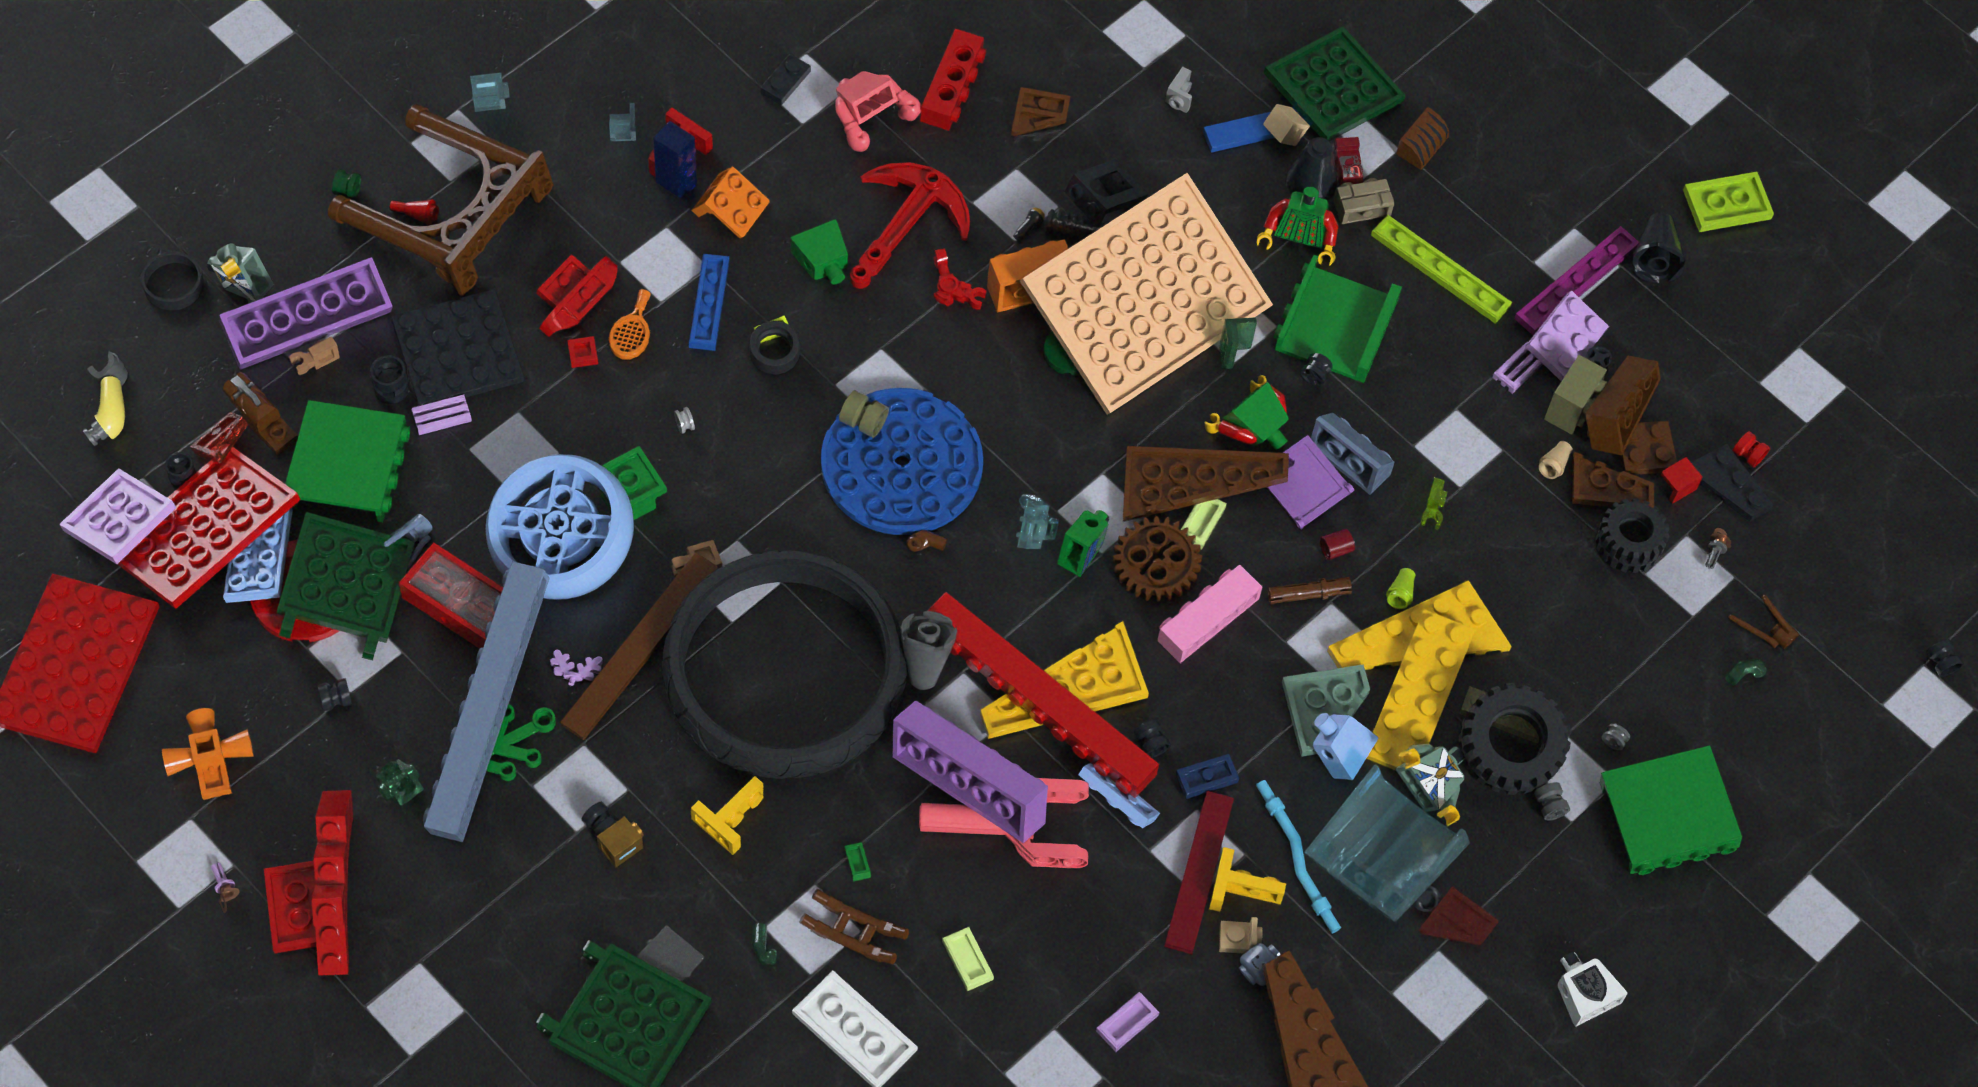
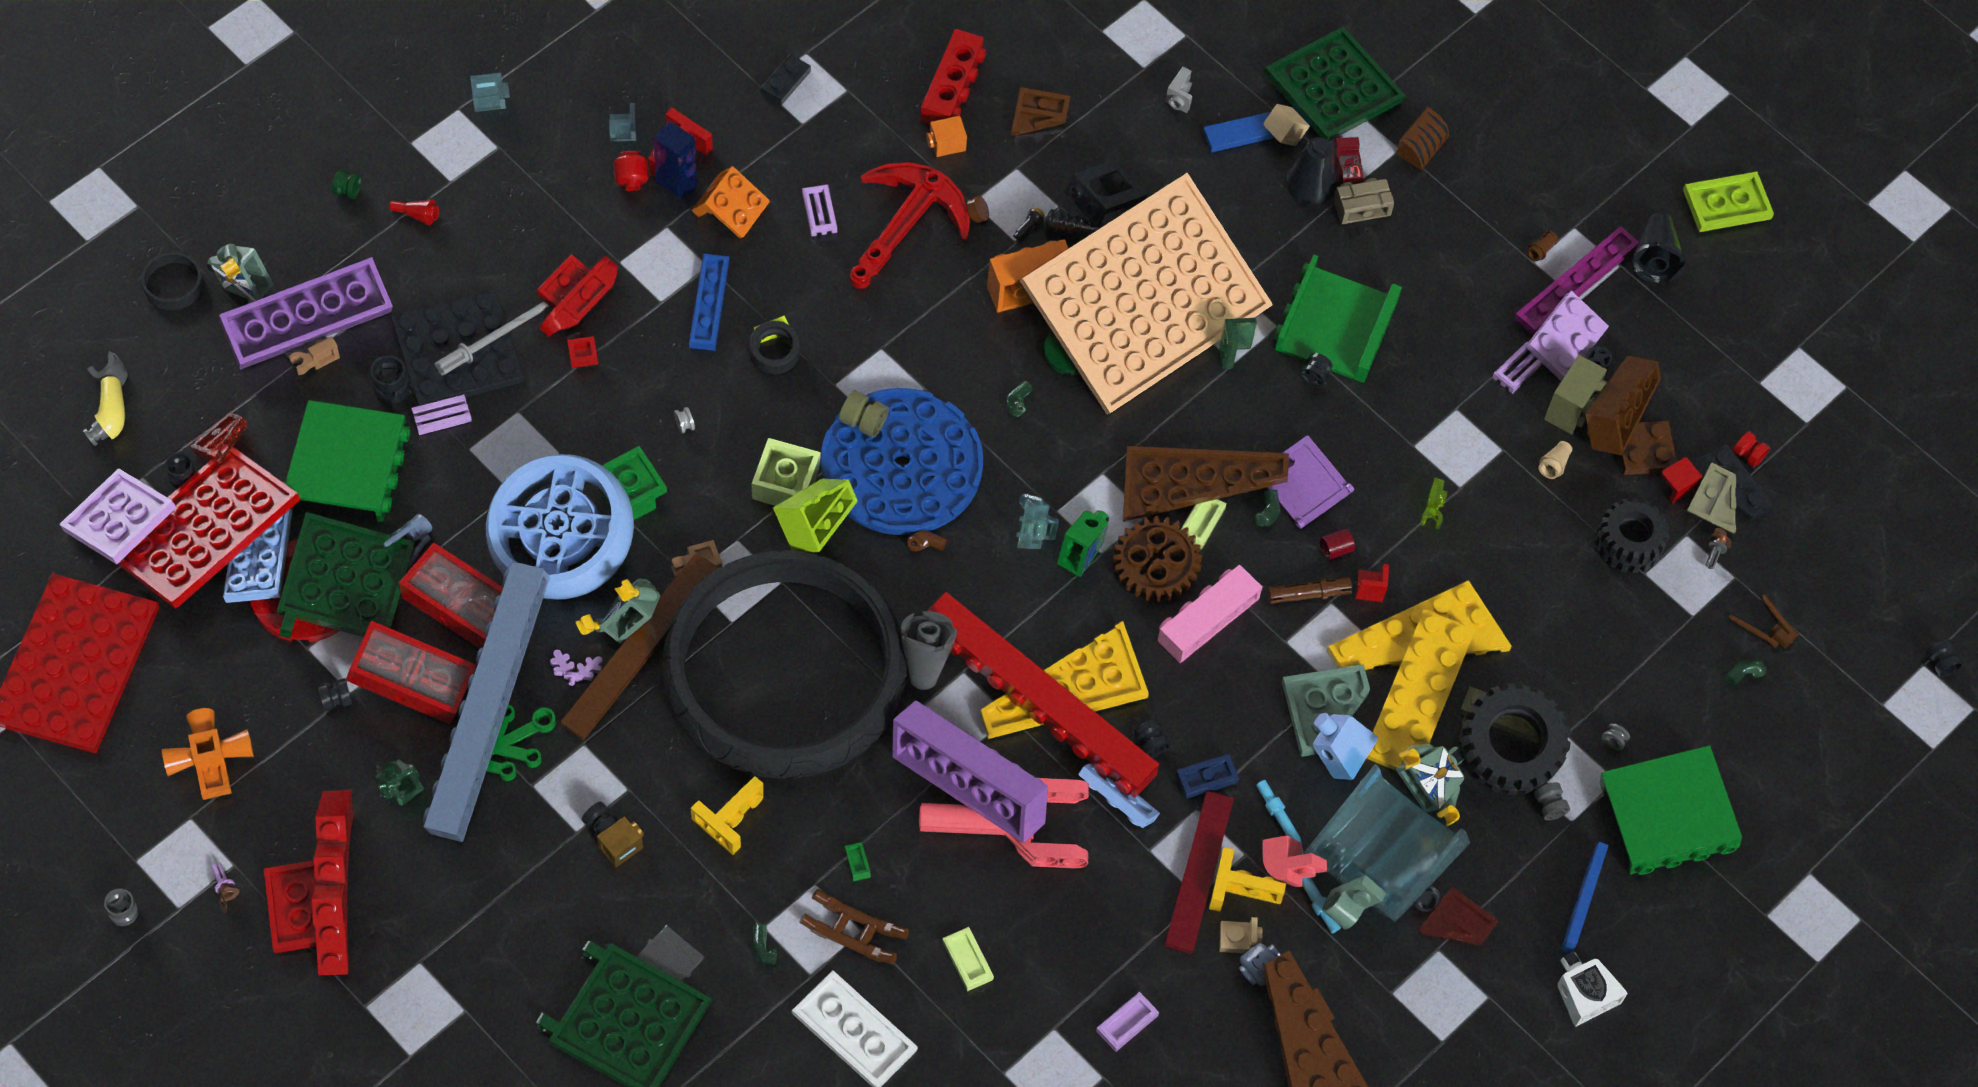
reddish brown plate [223,372,298,456] -> none
reddish brown arch [328,104,554,297] -> none
orange piece [609,289,651,360] -> none
green torso [790,219,848,285] -> none
coral torso [835,71,922,152] -> none
red piece [933,248,987,310] -> none
green torso [1204,375,1289,451] -> none
torso [1257,187,1338,266] -> none
sand blue slope [1311,413,1395,495] -> none
lime tile [1371,215,1512,324] -> none
lime cone [1386,568,1416,609] -> none
reddish brown wing [1572,452,1654,508] -> none
none -> dark grey wheel [104,888,138,926]
none -> brick [345,621,477,725]
none -> light grey piece [435,302,549,375]
none -> sand green torso [575,578,660,644]
none -> red head [613,151,649,191]
none -> yellowish green brick [752,438,821,506]
none -> lime wedge [773,479,858,552]
none -> lavender tile [802,185,837,236]
none -> orange brick [926,116,967,157]
none -> reddish brown tile [967,196,989,223]
none -> clear green arm [1007,381,1033,417]
none -> clear green arm [1255,490,1281,527]
none -> coral brick [1263,835,1327,887]
none -> sand green plate [1323,875,1386,930]
none -> red panel [1355,563,1389,602]
none -> reddish brown pin [1527,230,1558,261]
none -> blue tile [1561,842,1608,954]
none -> olive wing [1686,463,1736,534]

